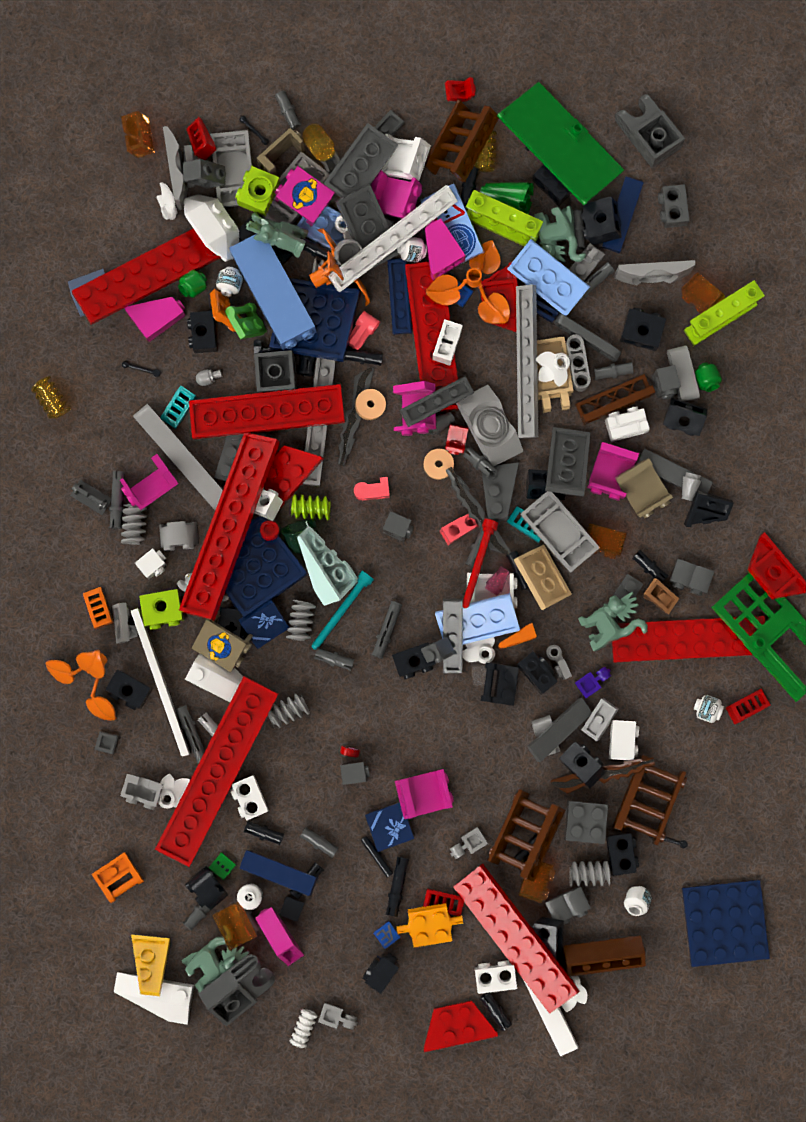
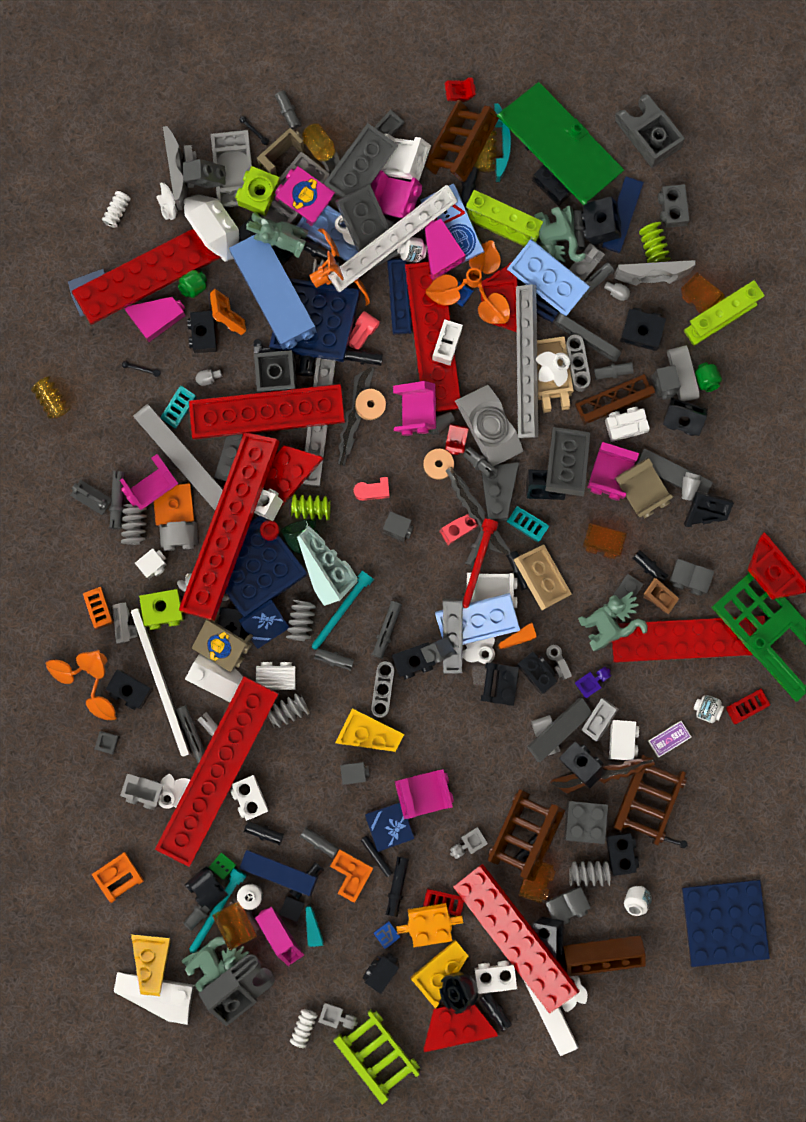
clear orange piece [121,111,154,158] -> none
red slope [186,117,216,160] -> none
head [216,267,243,297] -> none
bright green plate [225,303,267,340] -> none
light grey hair [334,239,363,265] -> none
red tile [340,746,360,758] -> none
dark grey tile [399,376,474,427] -> none
green cone [480,182,534,214] -> none
clear pink cone [485,566,510,596] -> none
light grey slope [520,491,600,573] -> none
none -> white piece [102,191,131,228]
none -> orange plate [154,483,195,526]
none -> teal piece [189,868,247,953]
none -> white brick [256,662,296,690]
none -> teal slope [306,905,324,947]
none -> orange plate [330,849,373,903]
none -> lime fence [333,1009,420,1104]
none -> yellow wing [335,709,404,752]
none -> light grey beam [372,661,394,718]
none -> yellow wing [410,940,468,1009]
none -> black cylinder [440,972,478,1014]
none -> teal slope [494,103,511,182]
none -> light grey cylinder [604,281,630,301]
none -> lime piece [639,222,671,263]
none -> medium lavender tile [648,721,691,757]

